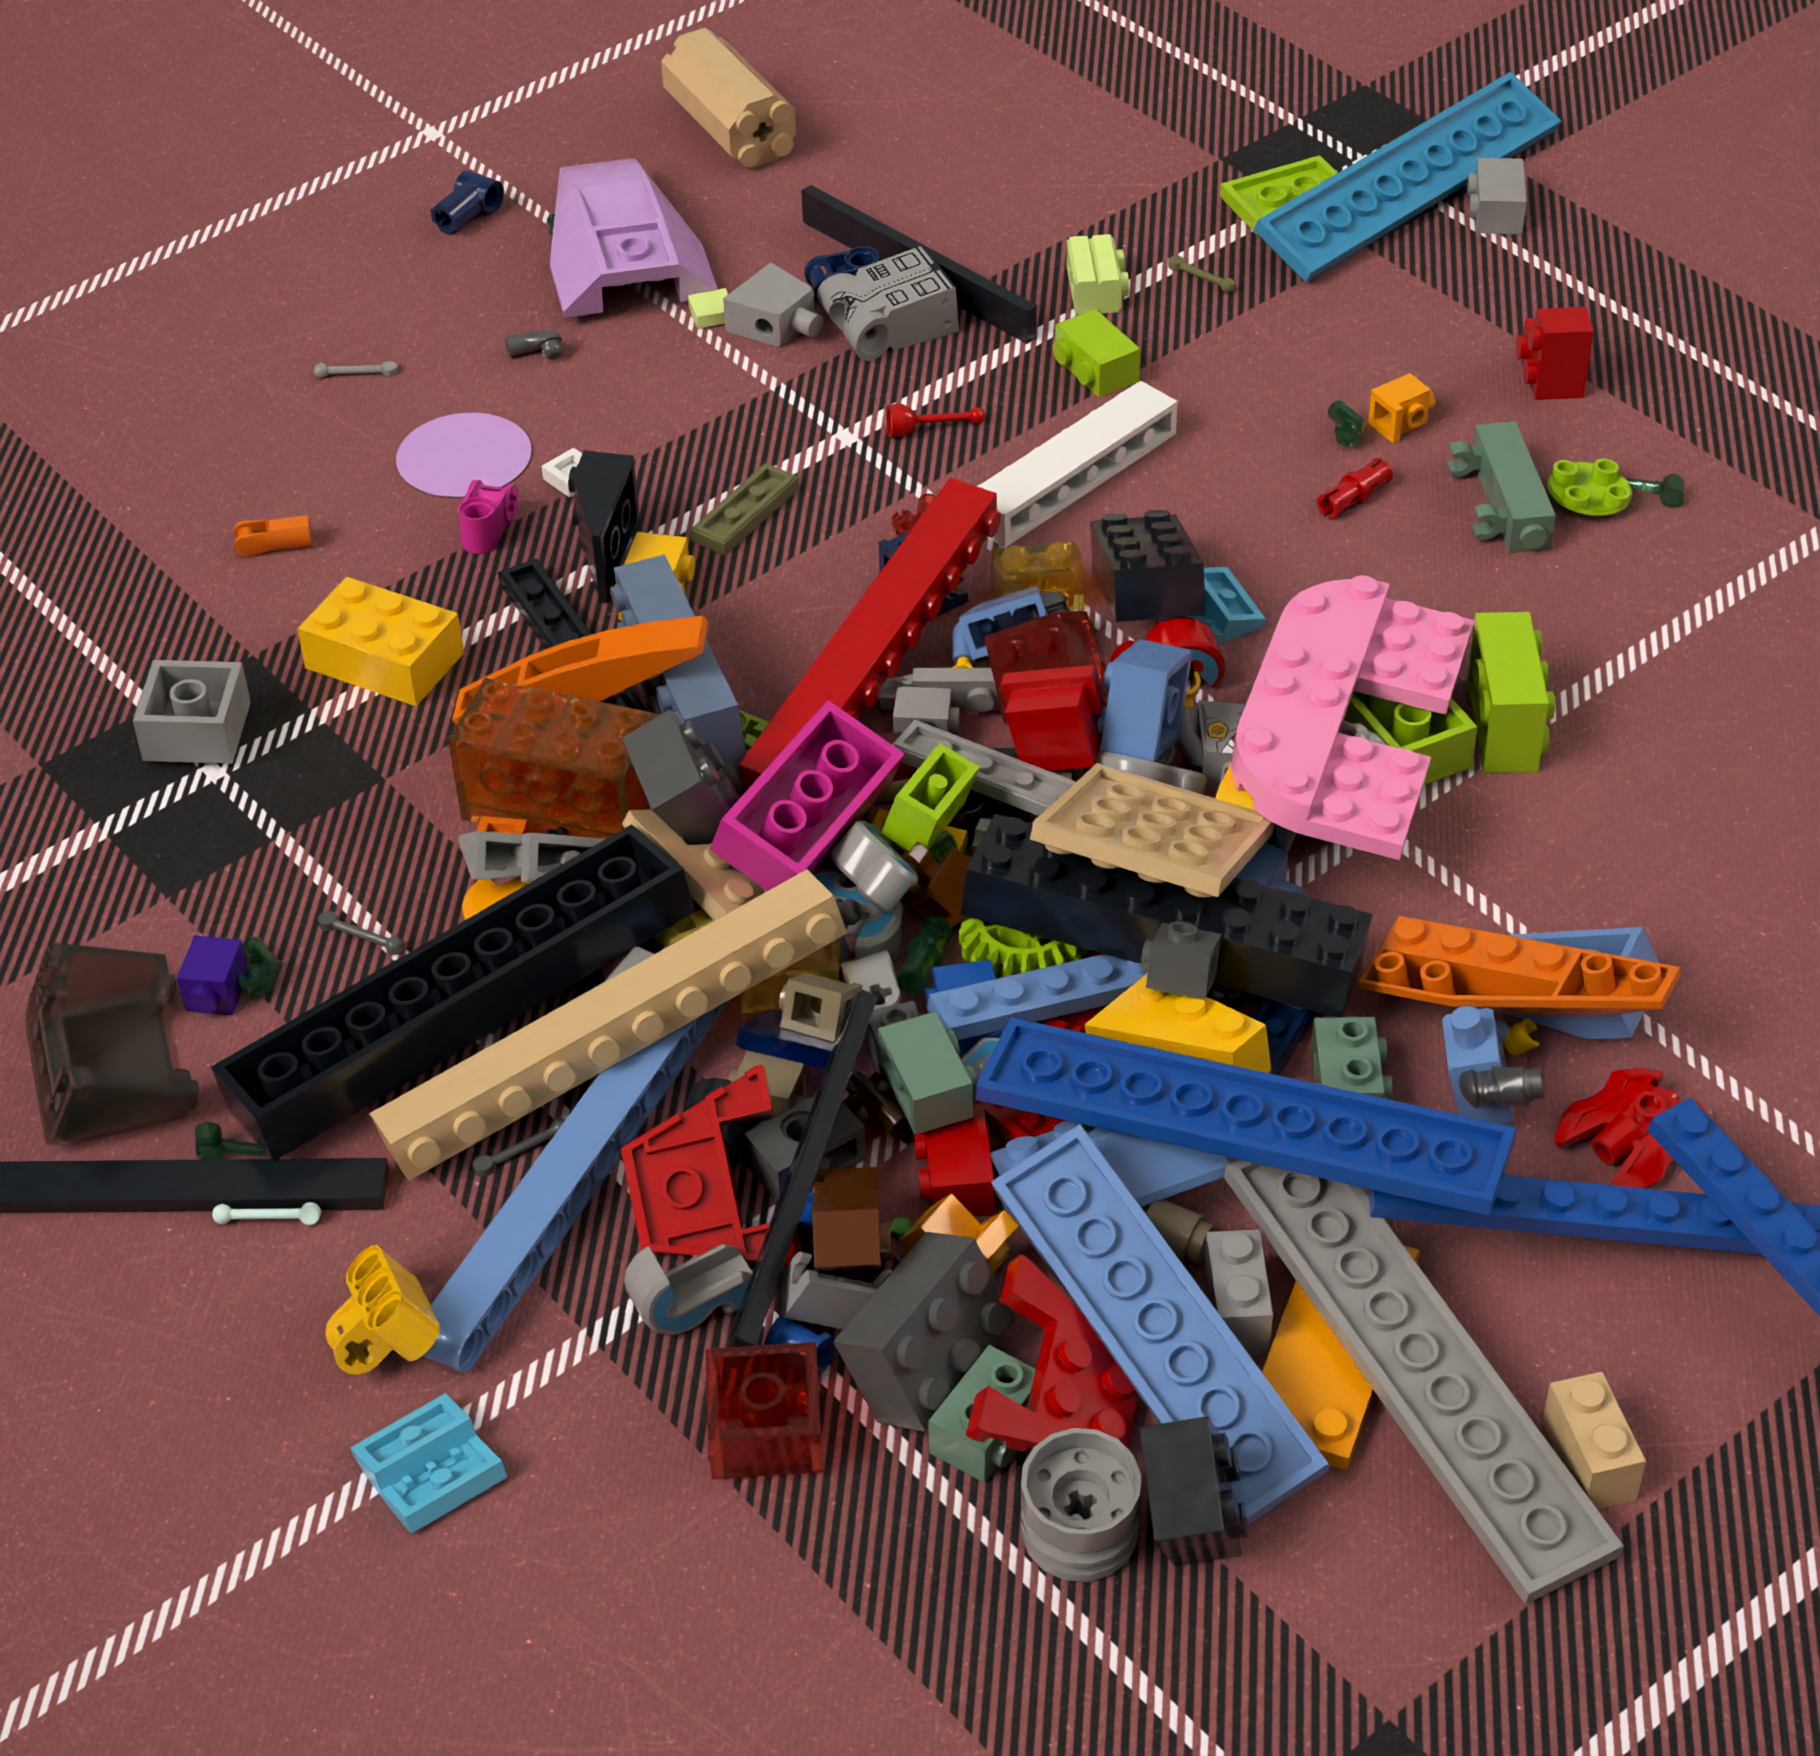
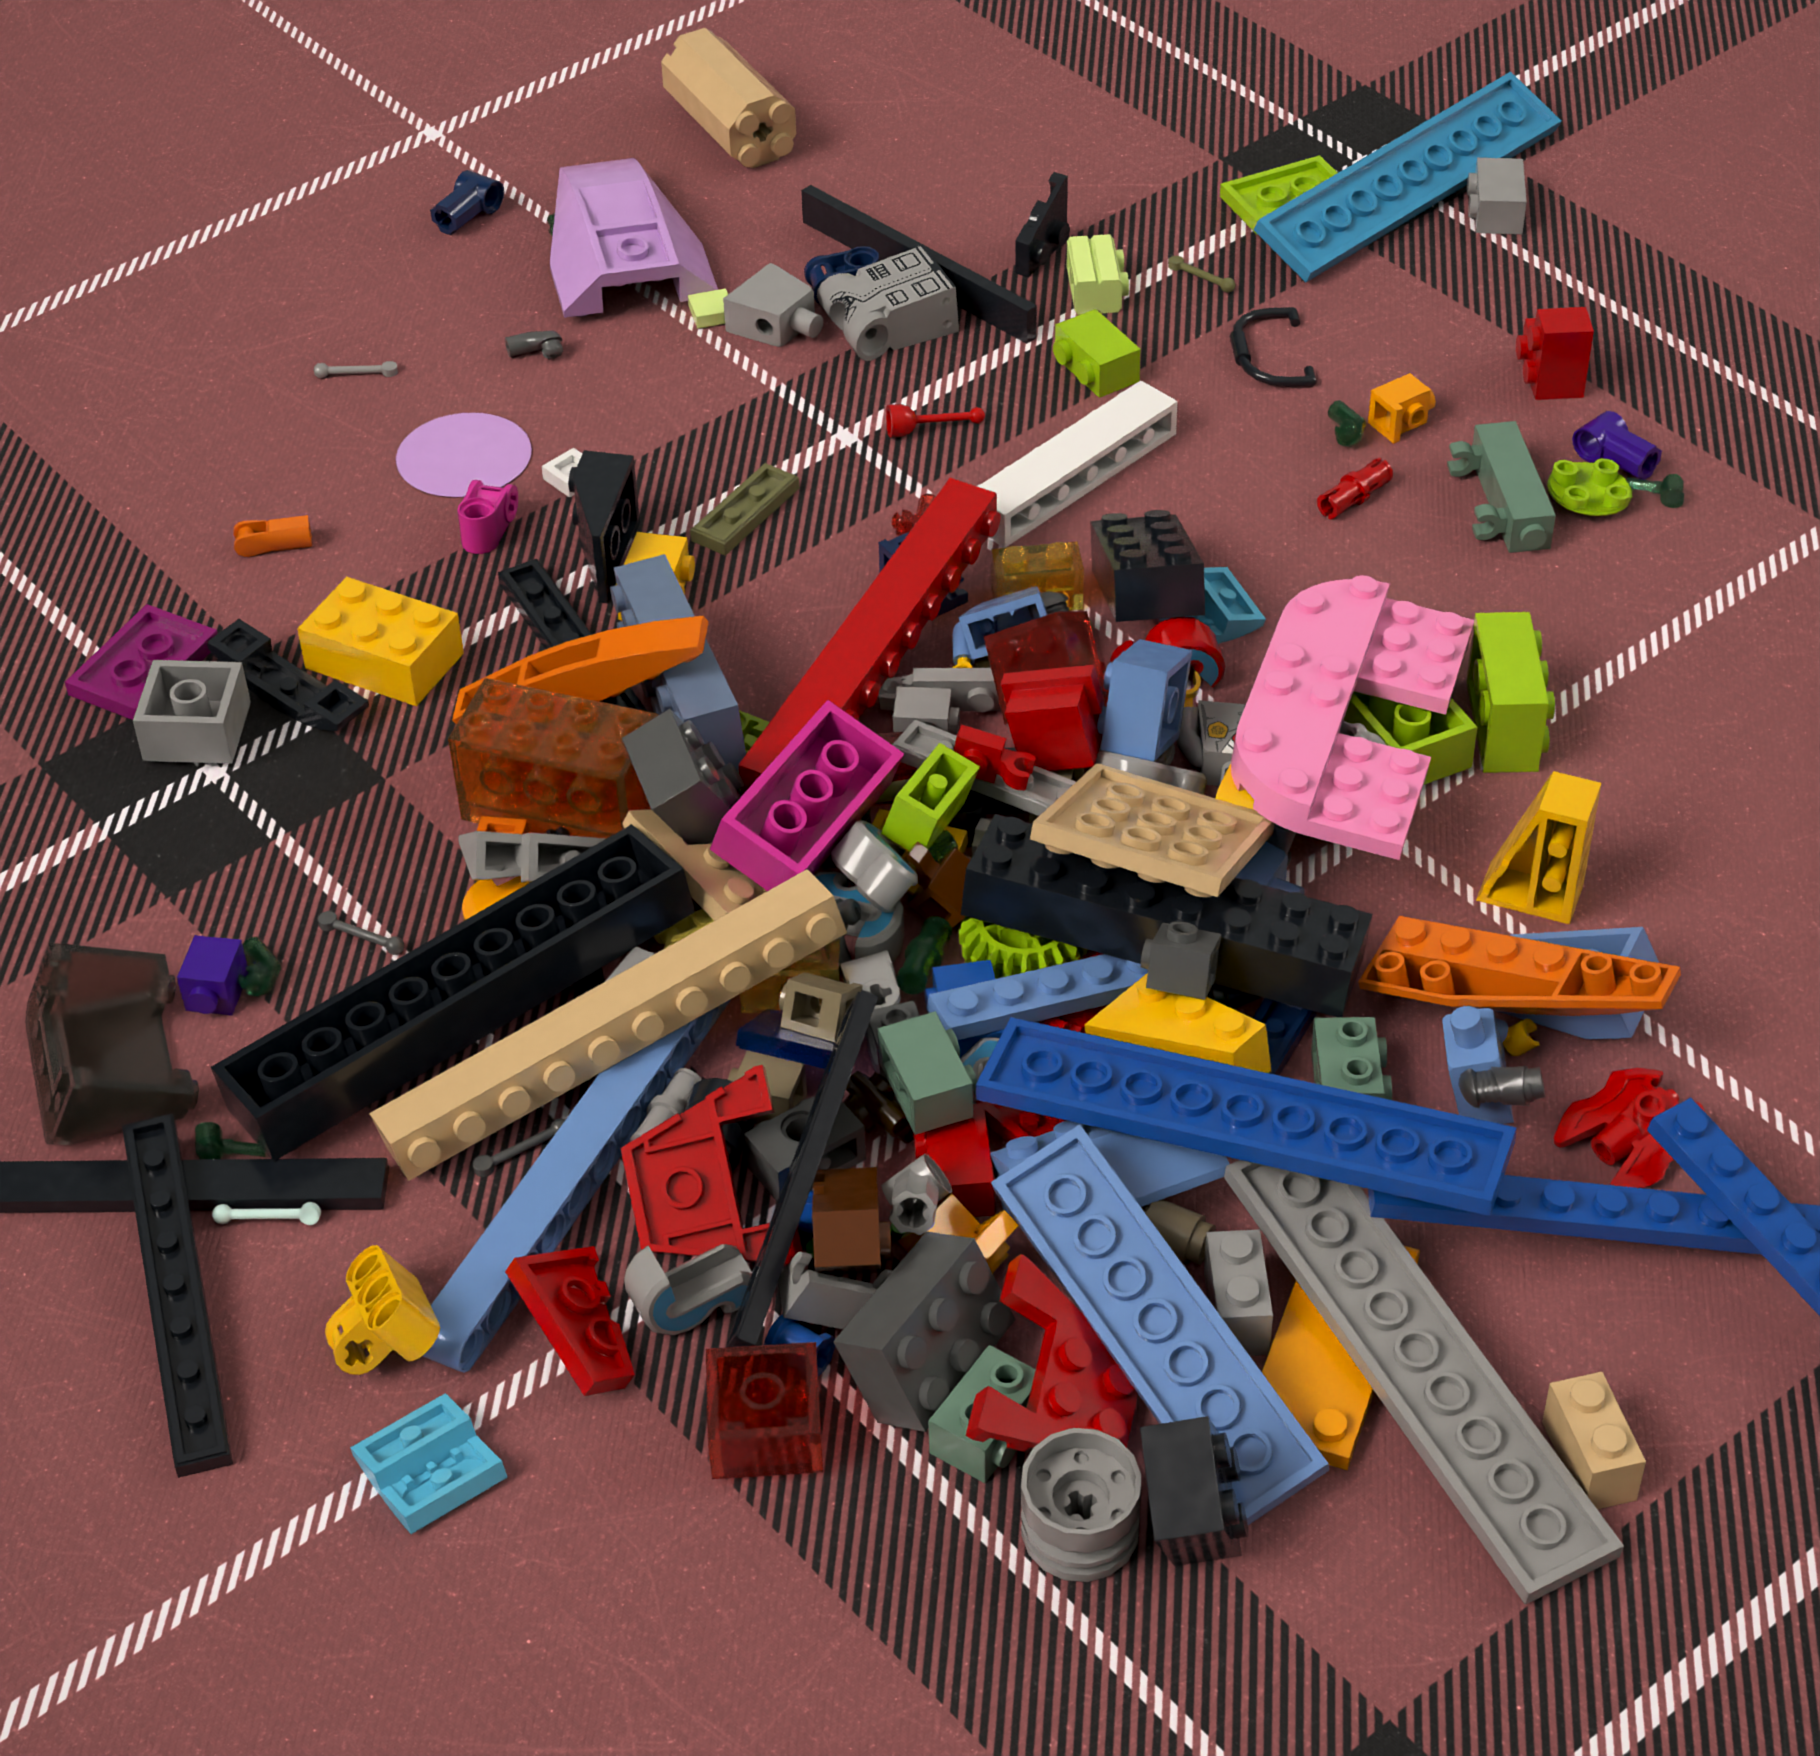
none -> magenta plate [65,604,218,720]
none -> black tile [122,1113,233,1478]
none -> black slope [207,619,369,731]
none -> red wing [505,1246,635,1396]
none -> light grey pin [629,1068,702,1143]
none -> light grey piece [881,1154,952,1236]
none -> red plate [953,724,1036,791]
none -> black wing [1015,172,1070,278]
none -> black piece [1229,307,1317,387]
none -> yellow wedge [1476,771,1602,925]
none -> dark purple piece [1572,411,1662,481]

